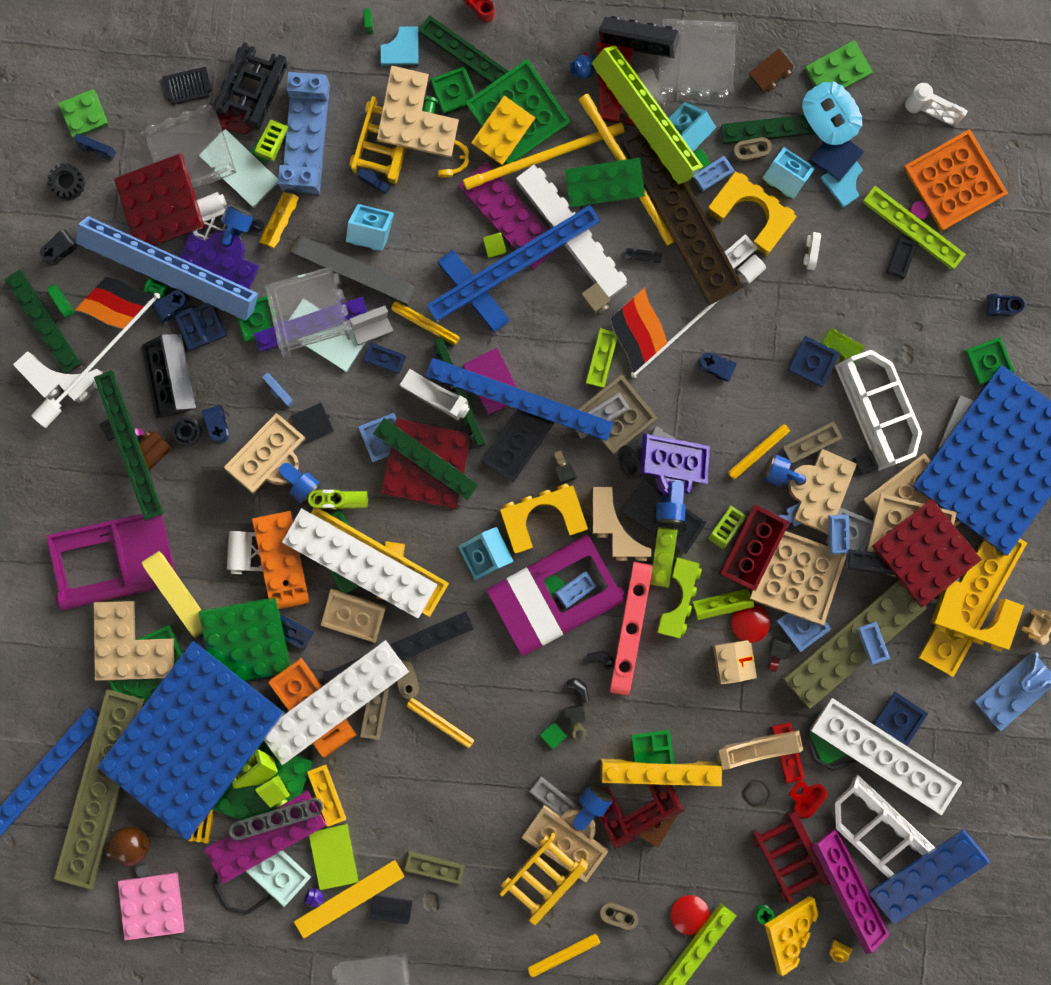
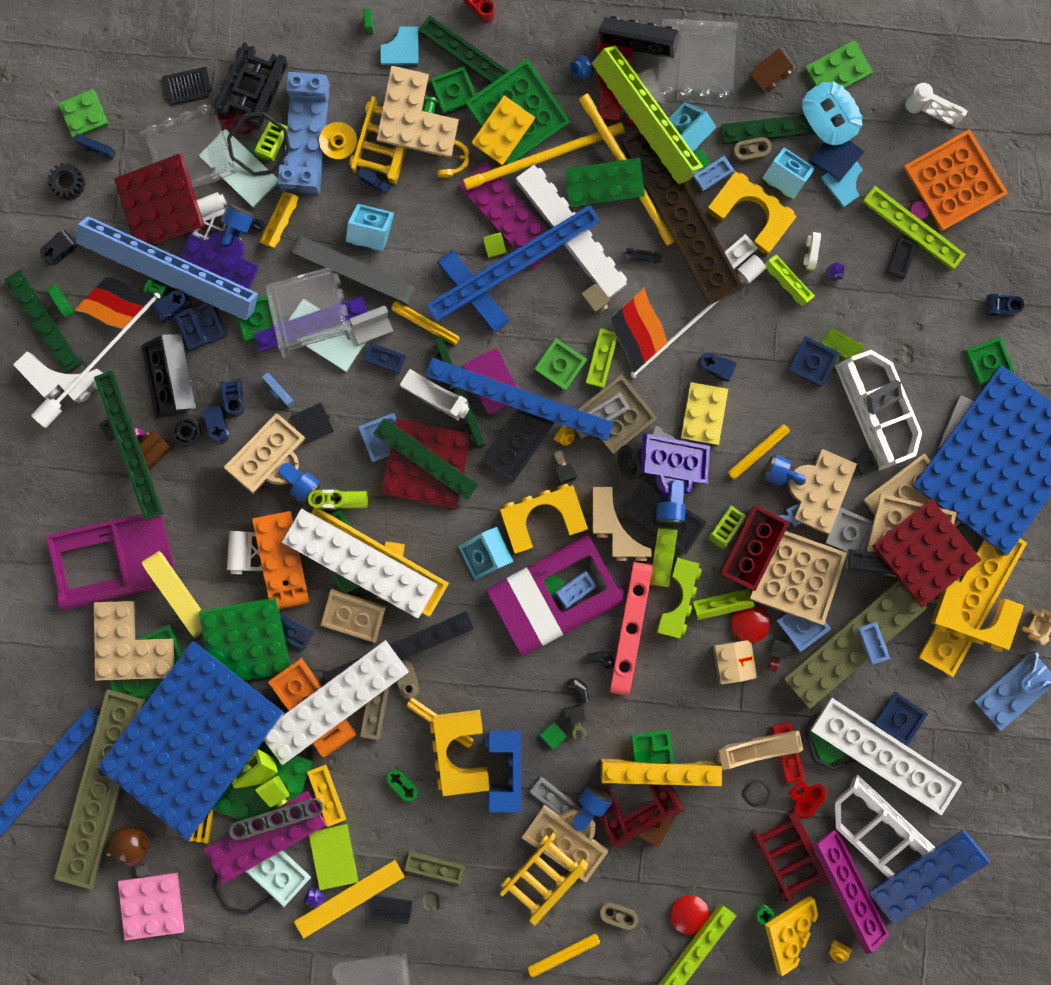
dark tan plate [782,421,842,464] -> none
medium blue plate [828,514,850,554] -> none
none -> dark blue piece [220,378,245,417]
none -> black piece [227,112,290,176]
none -> yellow dish [319,122,357,160]
none -> green beam [387,769,418,802]
none -> yellow arch [430,710,490,796]
none -> blue plate [485,729,521,812]
none -> bright green plate [534,338,587,392]
none -> yellow plate [553,426,575,446]
none -> light yellow plate [681,382,728,446]
none -> lime plate [765,254,815,307]
none -> dark purple plate [826,262,844,281]
none -> dark grey plate [867,379,902,415]

